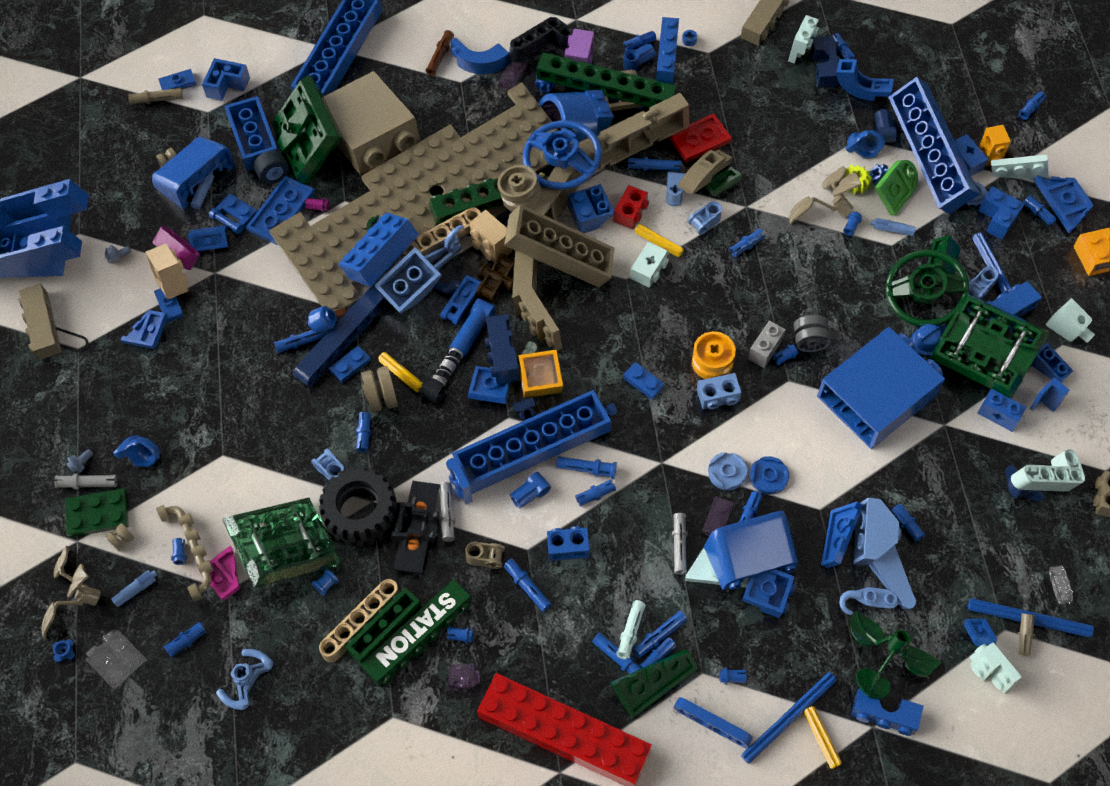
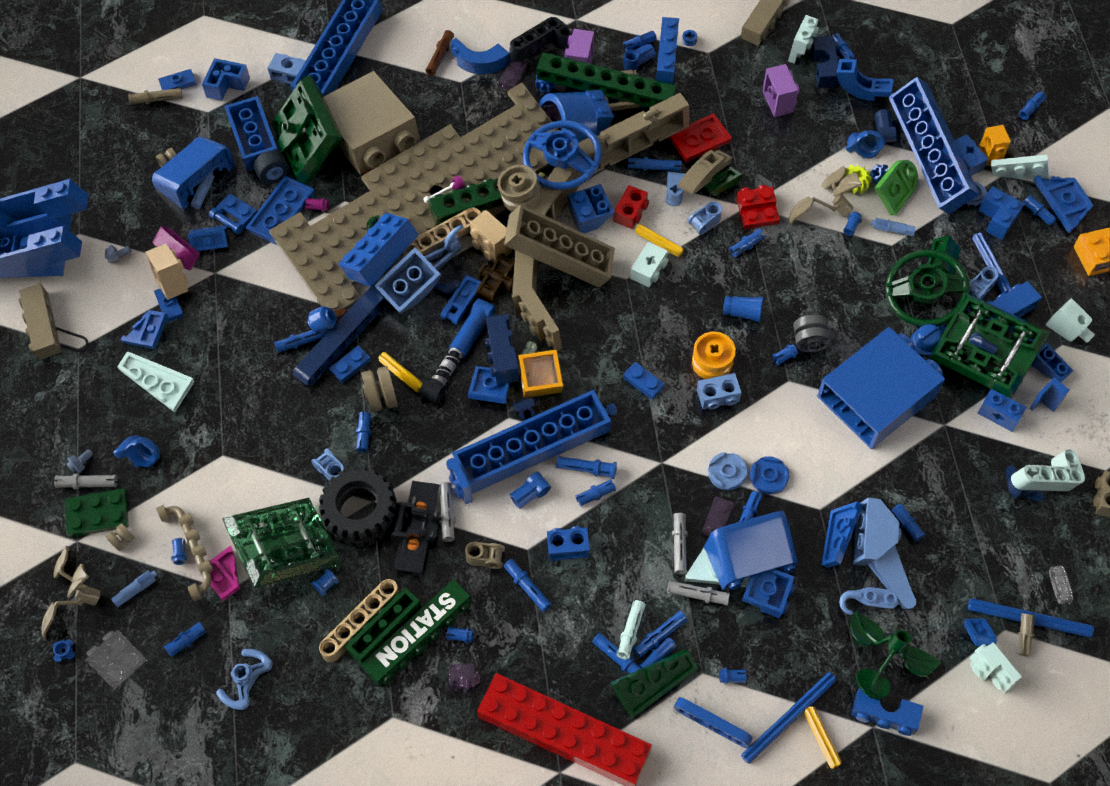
light grey brick [748,321,786,368] -> none
none -> light aqua wing [117,351,194,412]
none -> medium blue brick [268,53,306,84]
none -> hinge [424,175,466,203]
none -> light grey pin [667,580,730,606]
none -> blue plant [723,296,764,323]
none -> red plate [736,185,780,229]
none -> medium lavender brick [762,64,799,117]
none -> dark blue arm [970,333,998,354]

